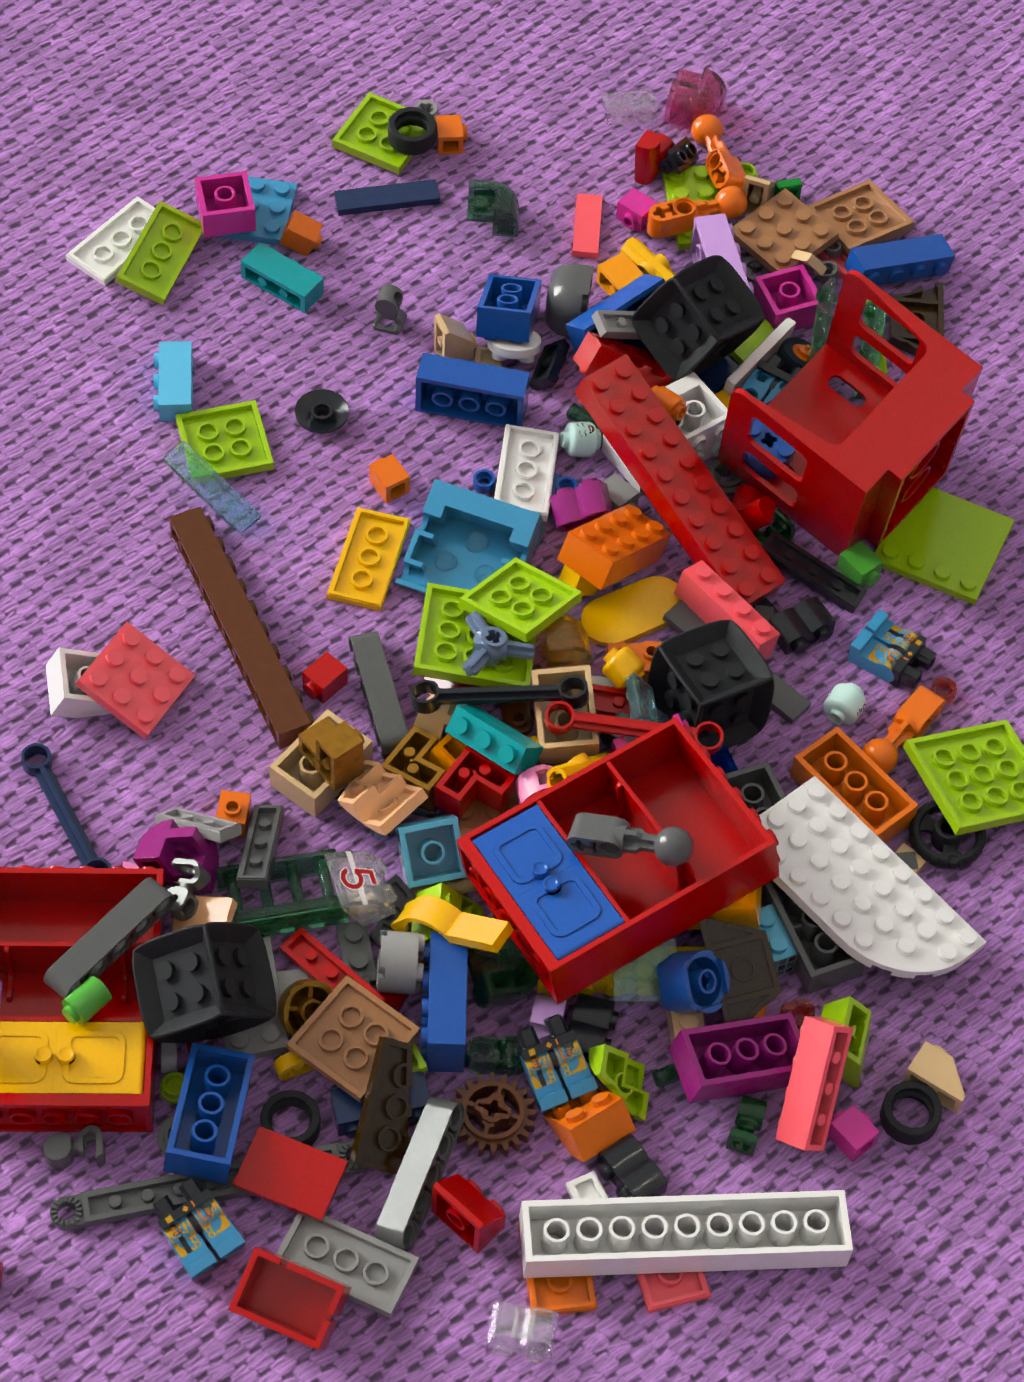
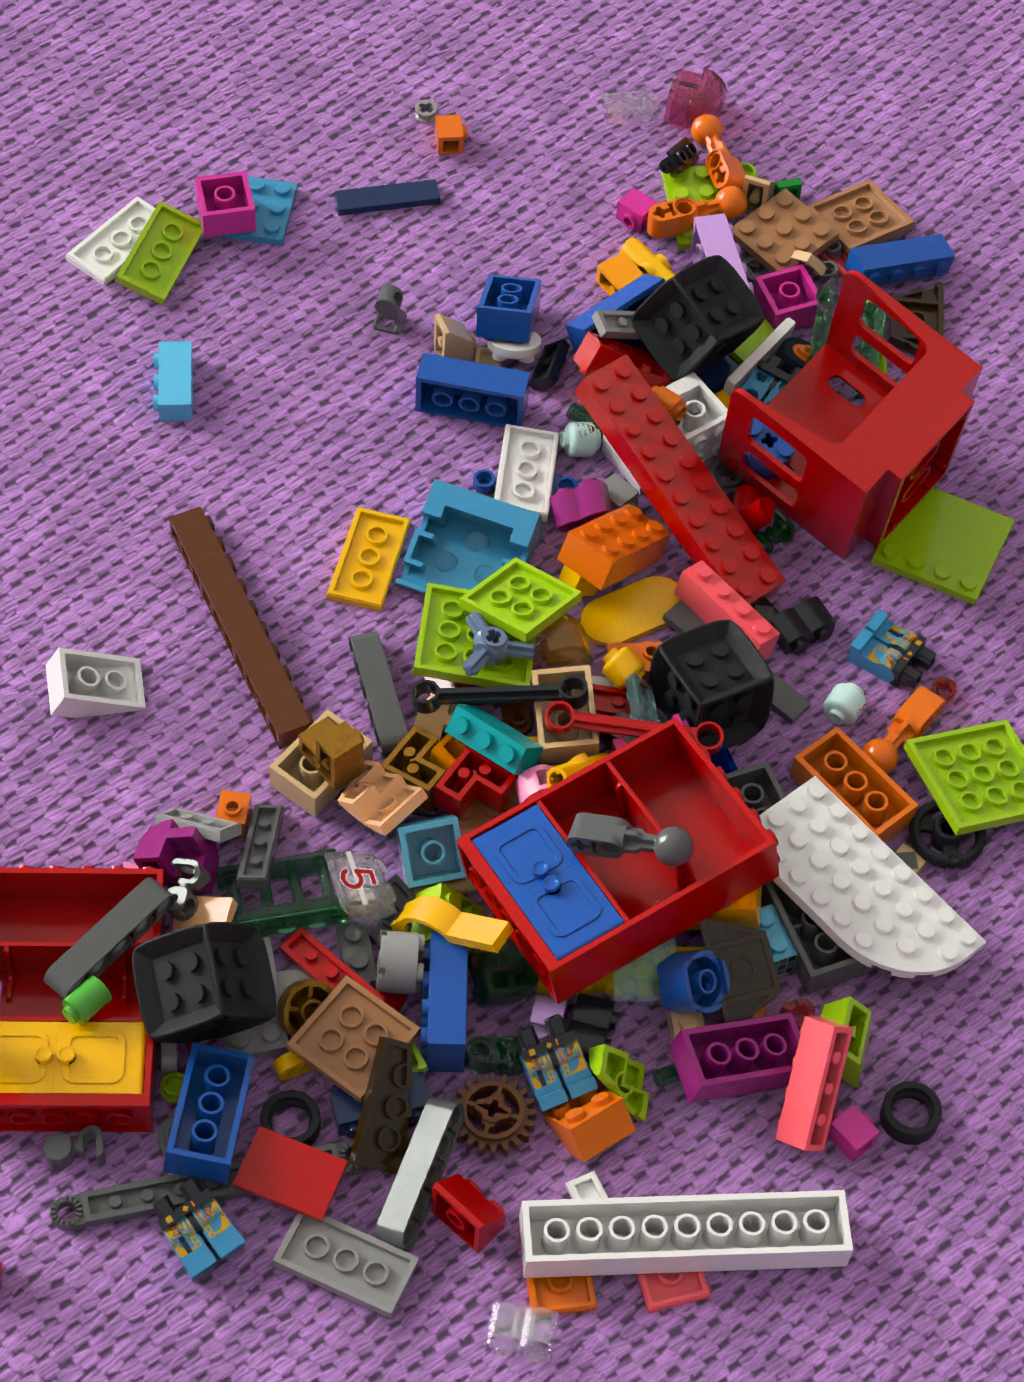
dark blue piece [21,743,112,868] -> none
coral plate [75,621,195,740] -> none
clear light blue tile [163,440,261,535] -> none
lime plate [175,400,274,485] -> none
red piece [228,1247,352,1350] -> none
teal brick [241,242,324,313] -> none
orange brick [279,210,323,256] -> none
black dish [295,389,349,434] -> none
red brick [302,652,348,704] -> none
lime plate [332,92,427,175] -> none
orange brick [369,454,410,503] -> none
black tyre [388,107,436,155] -> none
brick [467,179,520,237] -> none
dark grey brick [545,264,594,338] -> none
coral tile [572,193,603,259] -> none
black brick [597,1133,668,1198] -> none
red brick [634,130,675,185] -> none
dark green leg [726,1095,767,1157] -> none
black tile [762,530,867,614] -> none
bright green brick [836,540,883,587] -> none
tan slope [903,1041,965,1114] -> none

